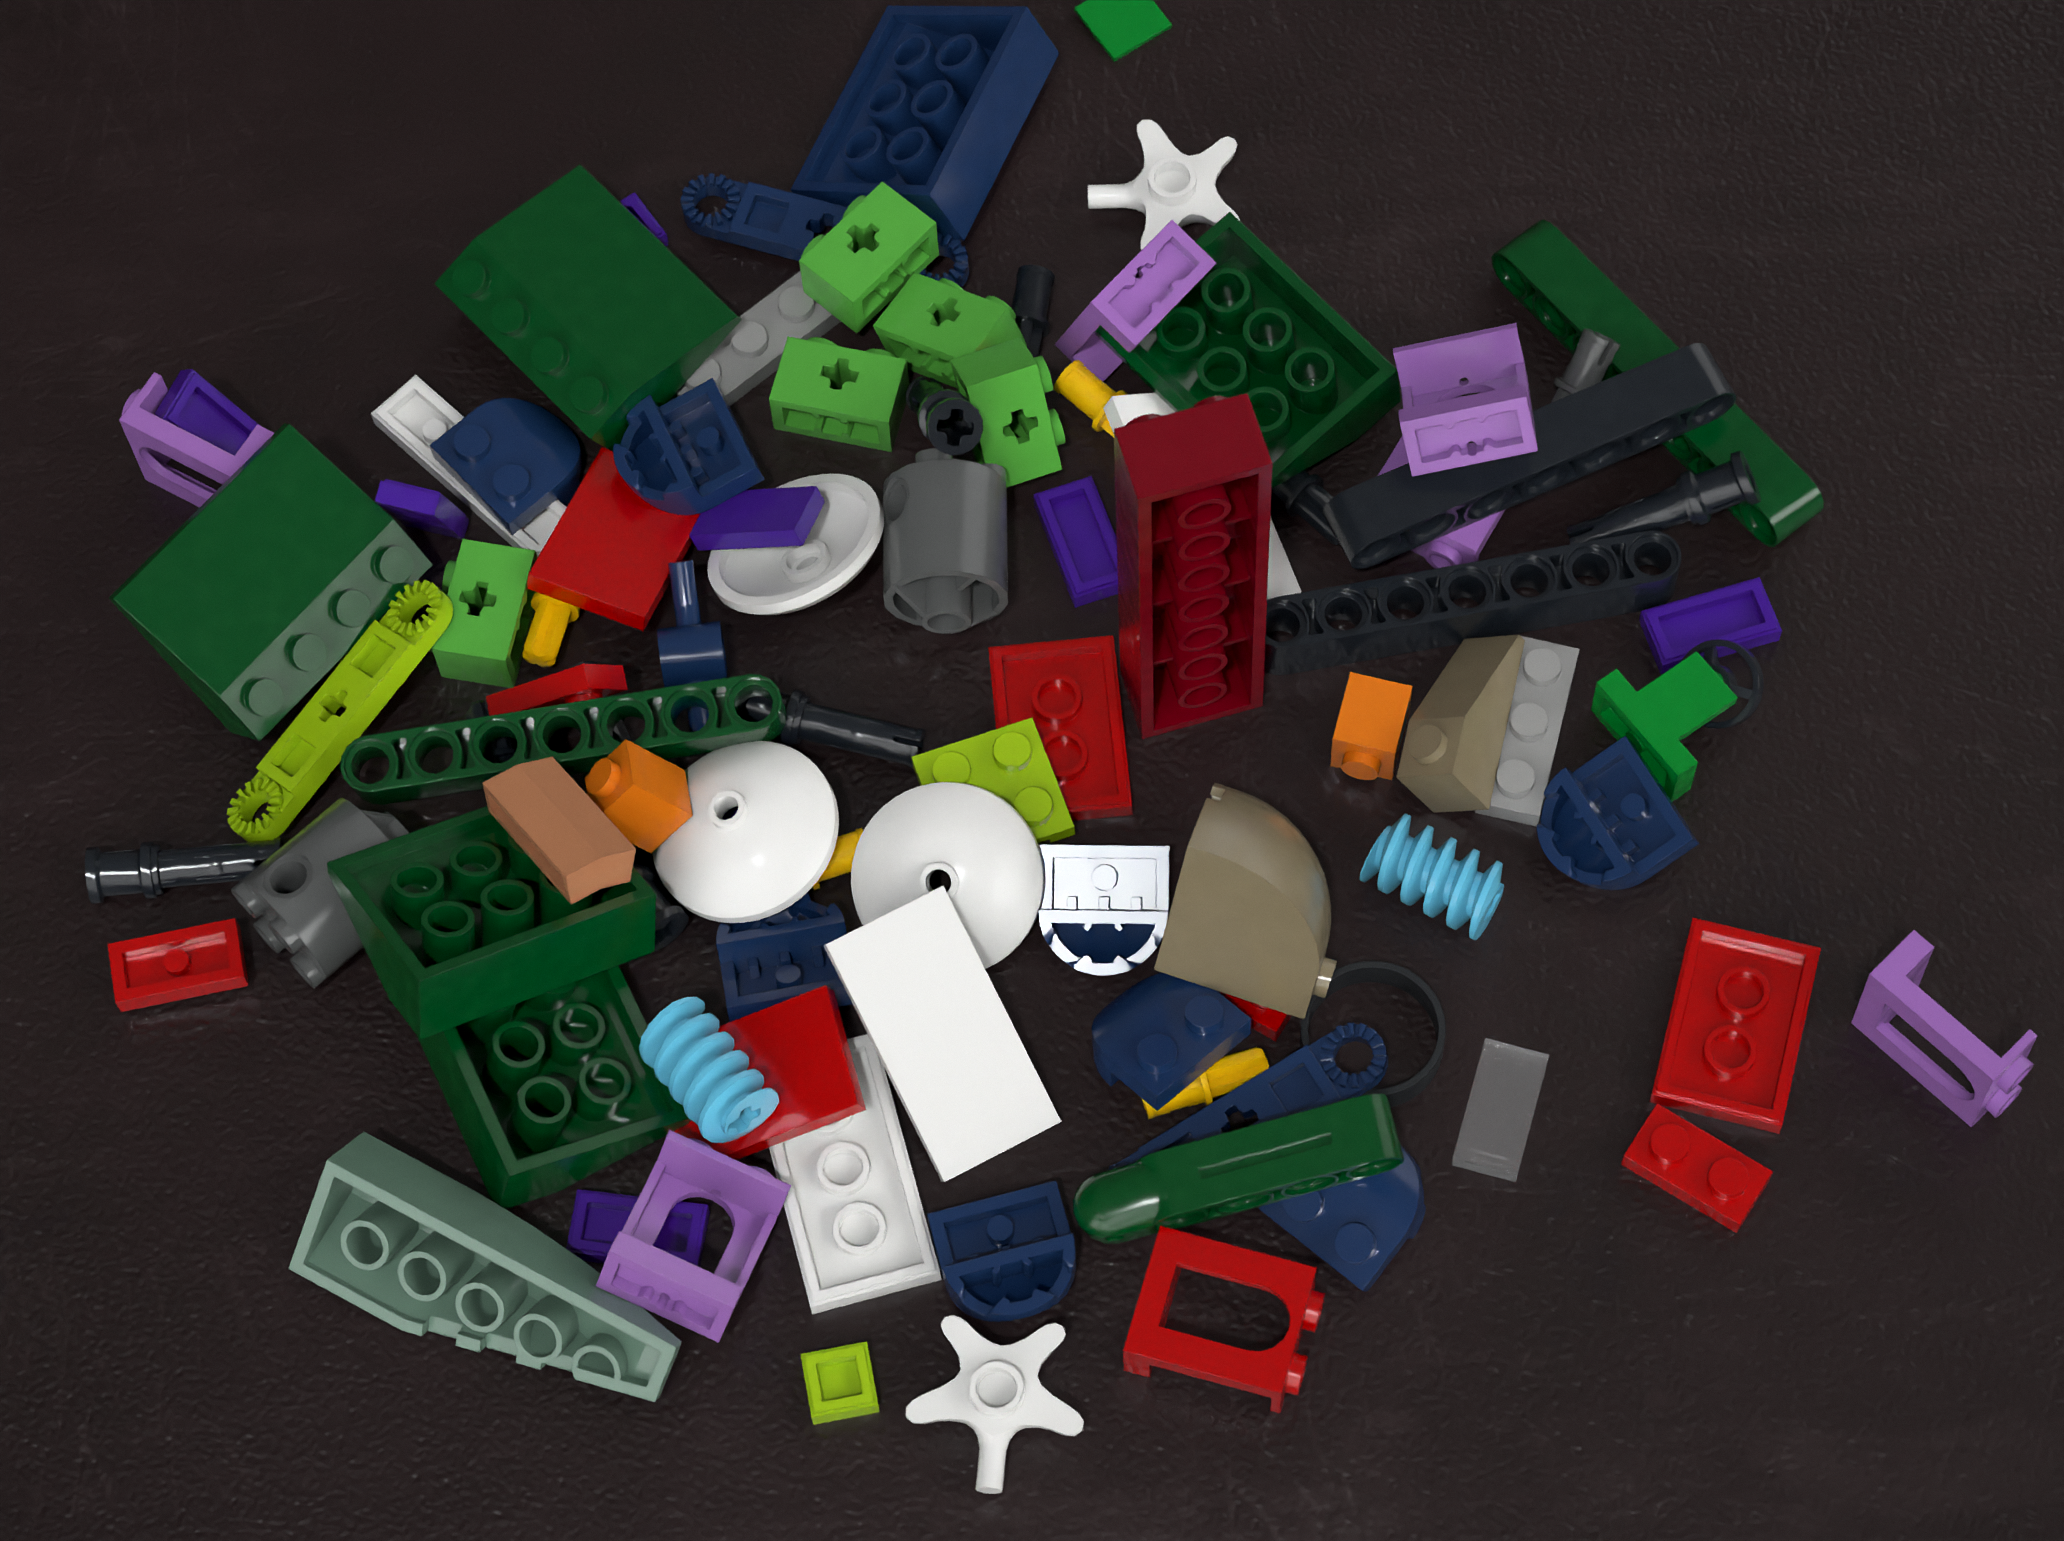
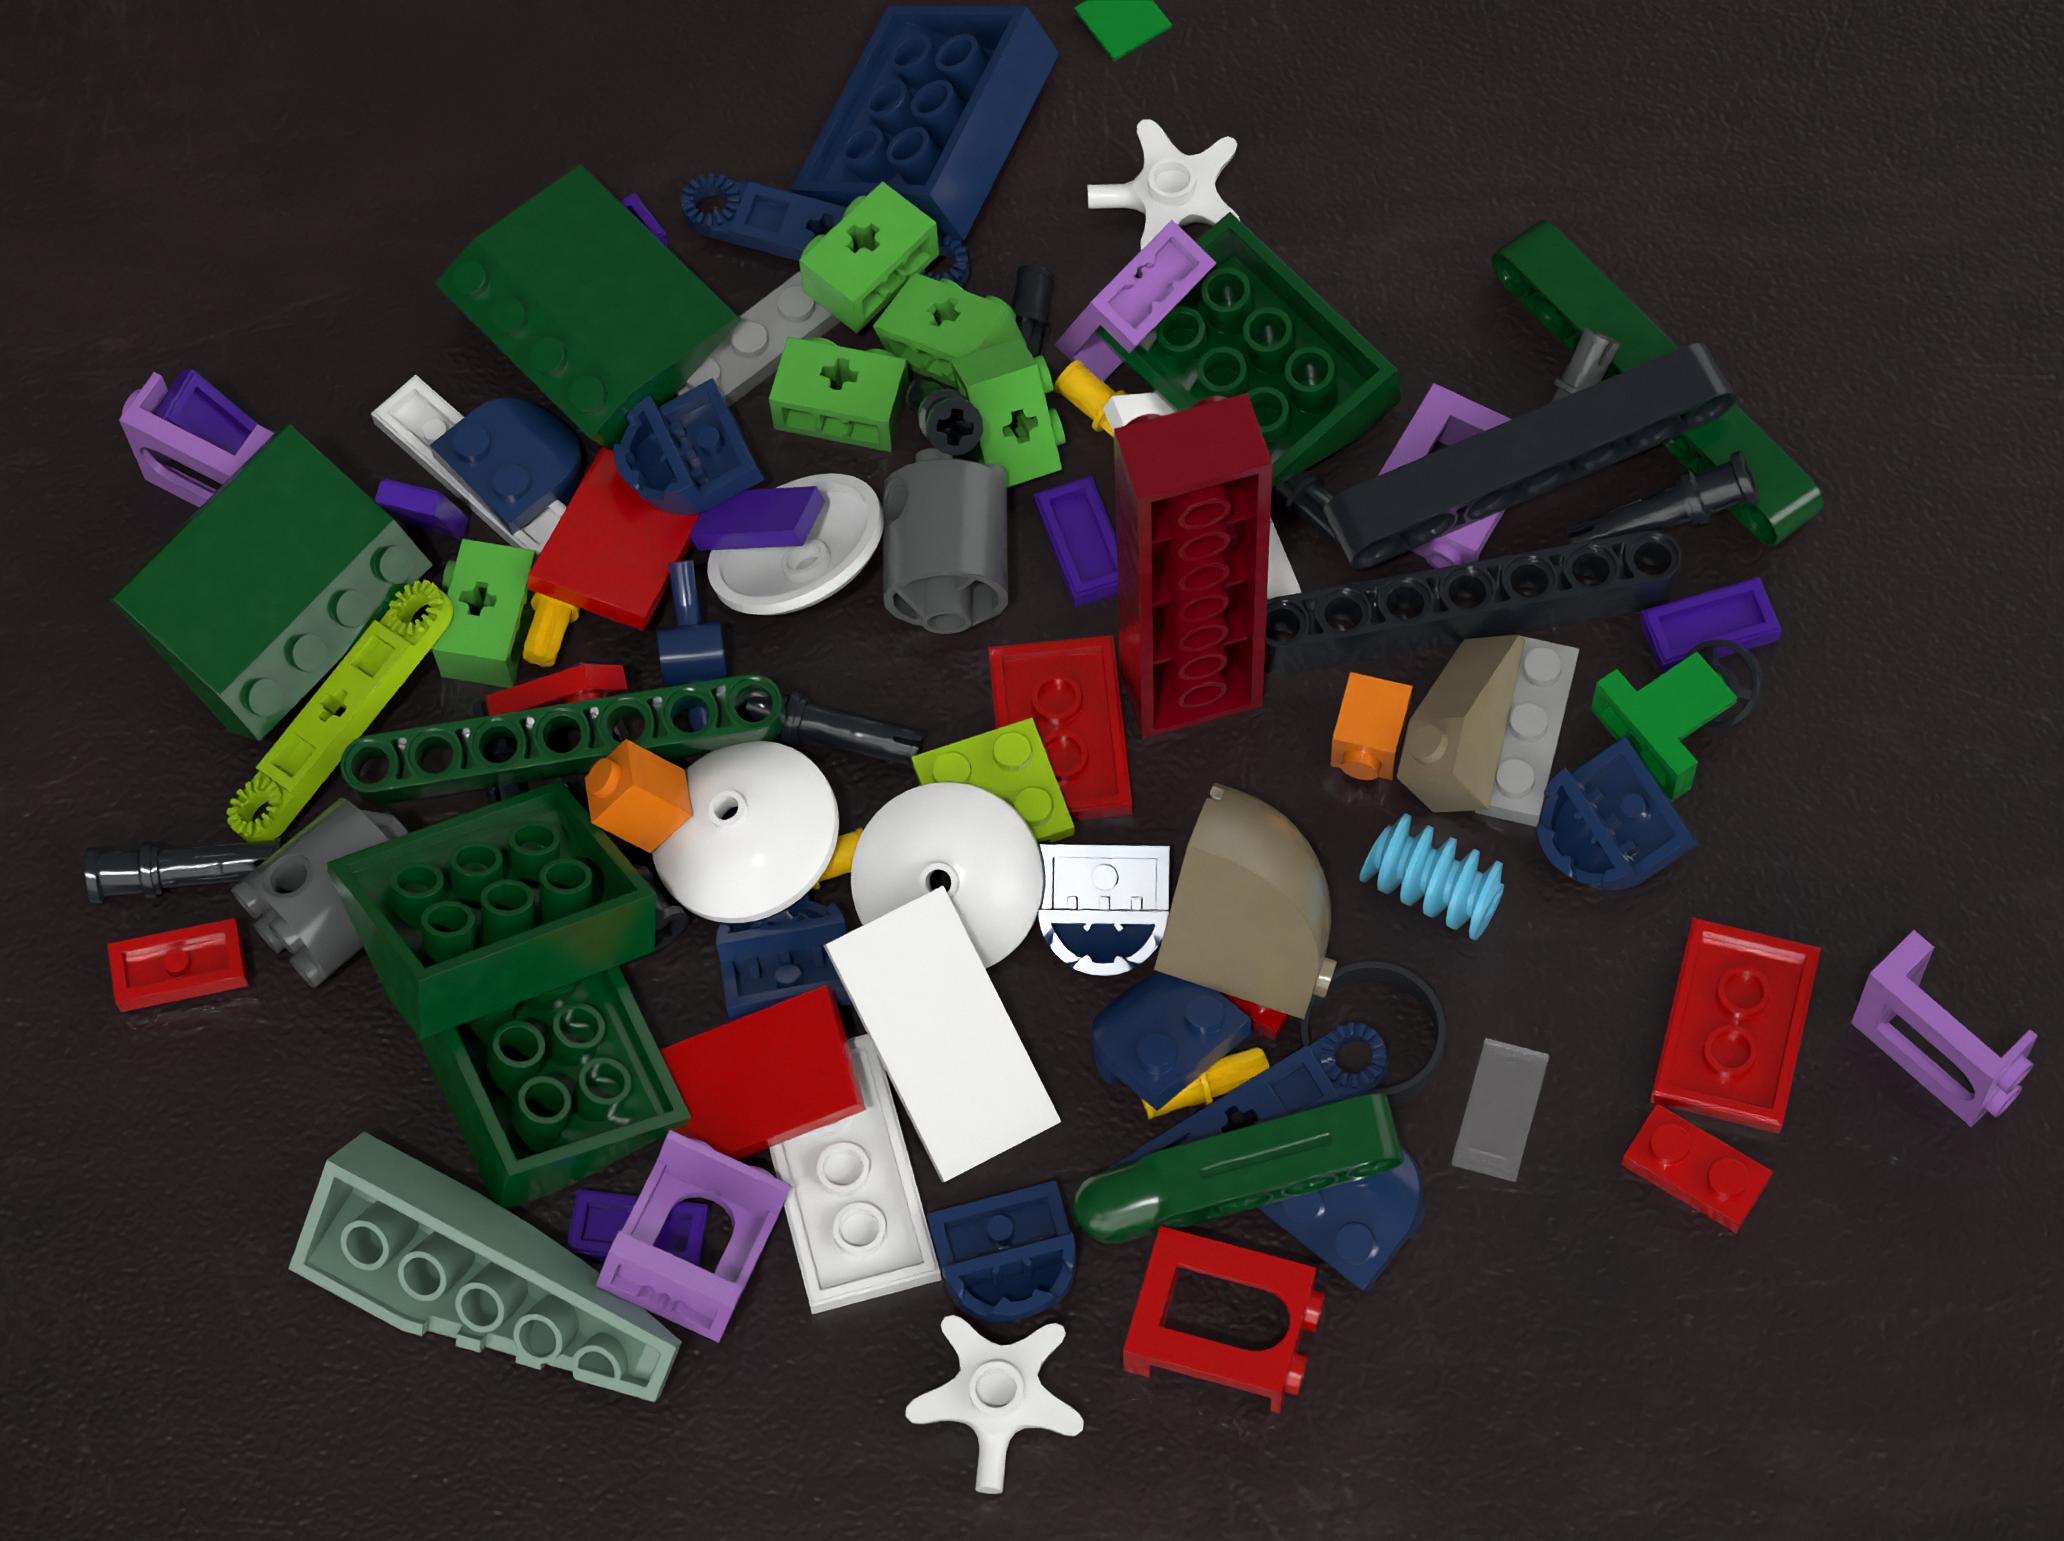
nougat piece [482,757,636,905] -> none
medium azure piece [639,997,779,1143] -> none
lime tile [800,1341,880,1425] -> none
medium lavender panel [1393,323,1538,477] -> none

